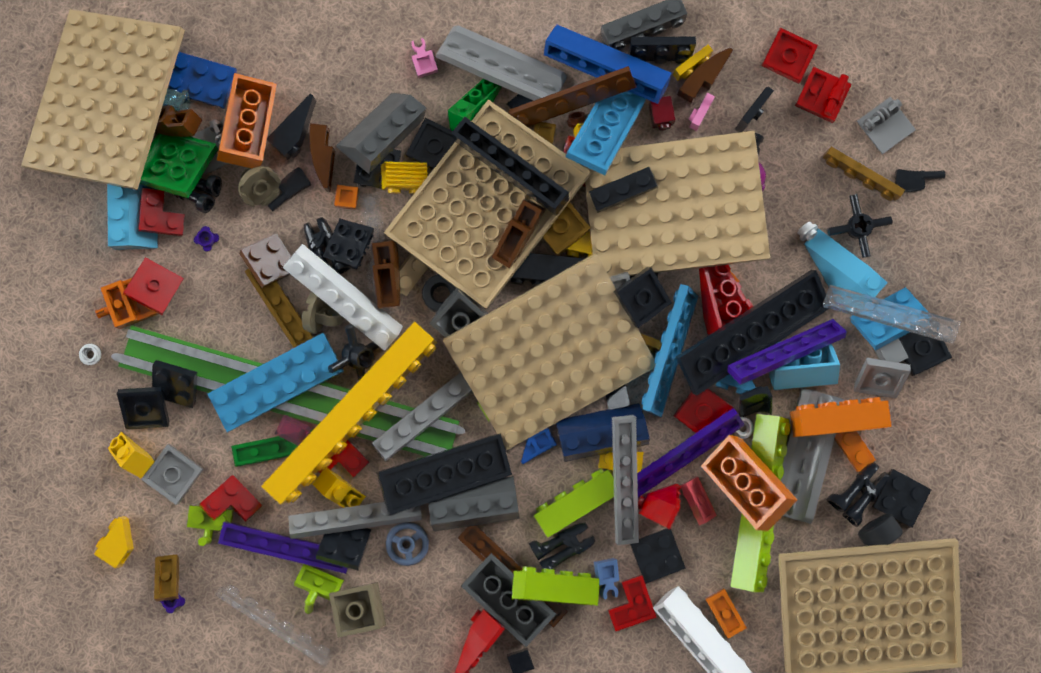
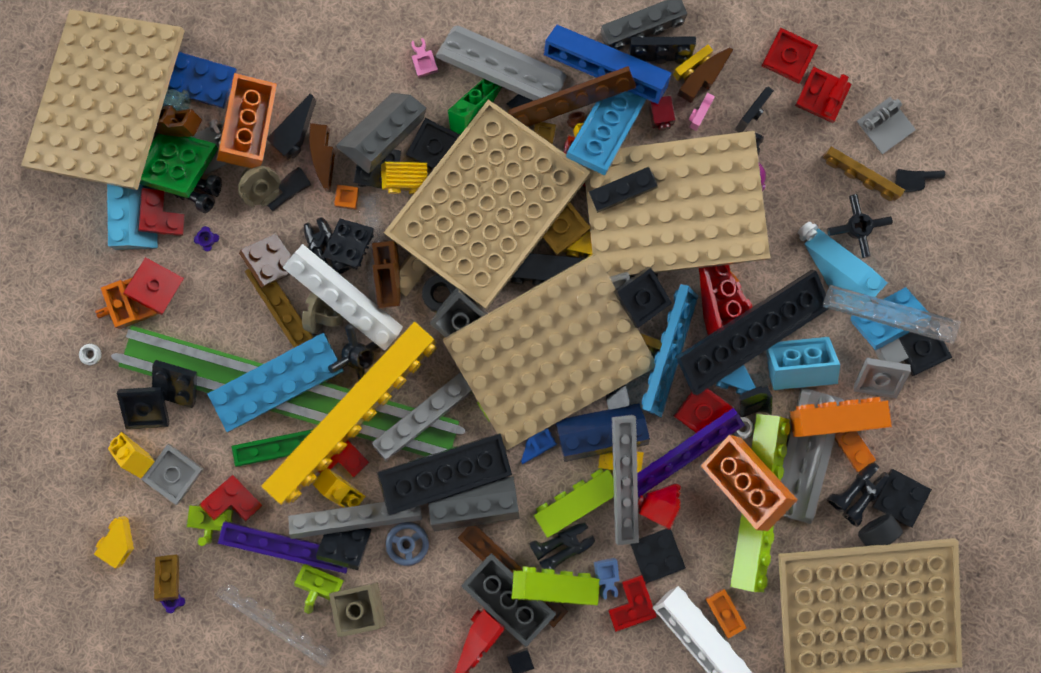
clear pink brick [275,414,312,446] -> none
black brick [451,117,570,216] -> none
reddish brown slope [491,198,546,268] -> none
coral plate [681,477,717,525] -> none
dark purple plate [727,319,847,385] -> none

